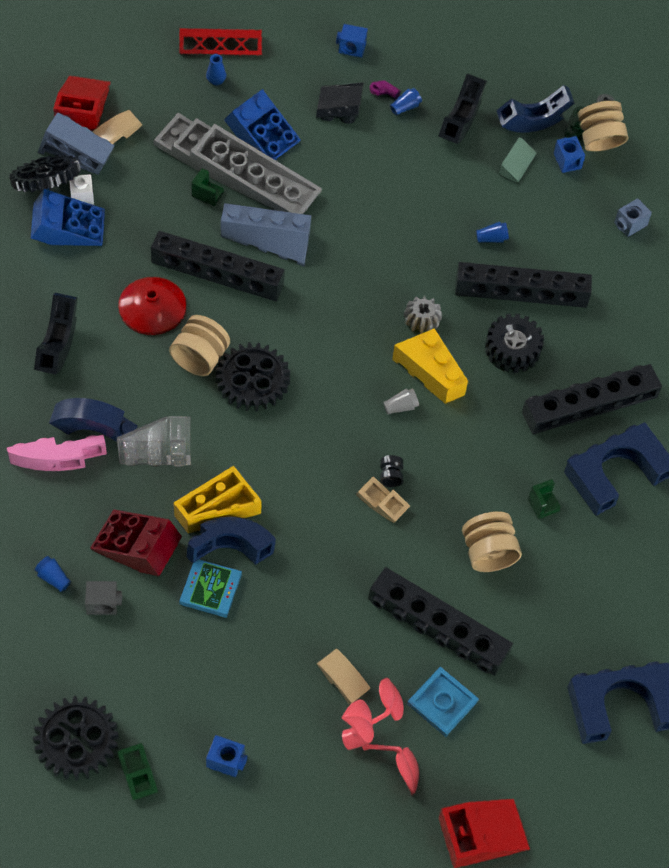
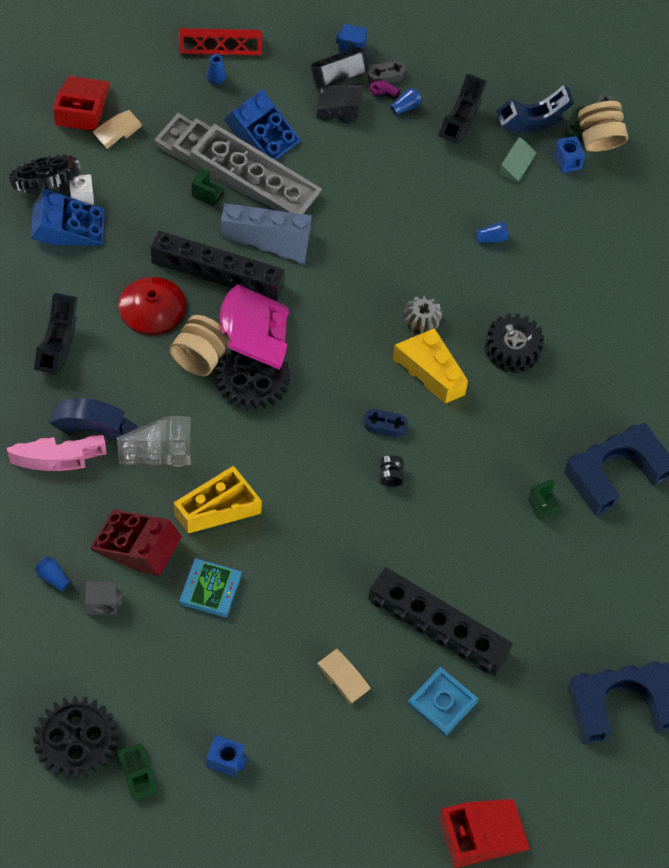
sand blue wedge [37,112,115,175] -> none
dark blue arch [186,517,276,565] -> none
coral plant [342,678,419,795] -> none
tan slope [356,476,410,523] -> none
light grey cone [383,388,419,415] -> none
black brick [455,262,592,308] -> none
tan wheel [462,512,522,572] -> none
black brick [522,364,662,435] -> none
sand blue brick [614,198,652,237] -> none
none -> dark pink slope [220,284,289,369]
none -> black beam [310,47,369,87]
none -> dark blue beam [364,409,408,438]
none -> dark grey beam [367,60,406,84]

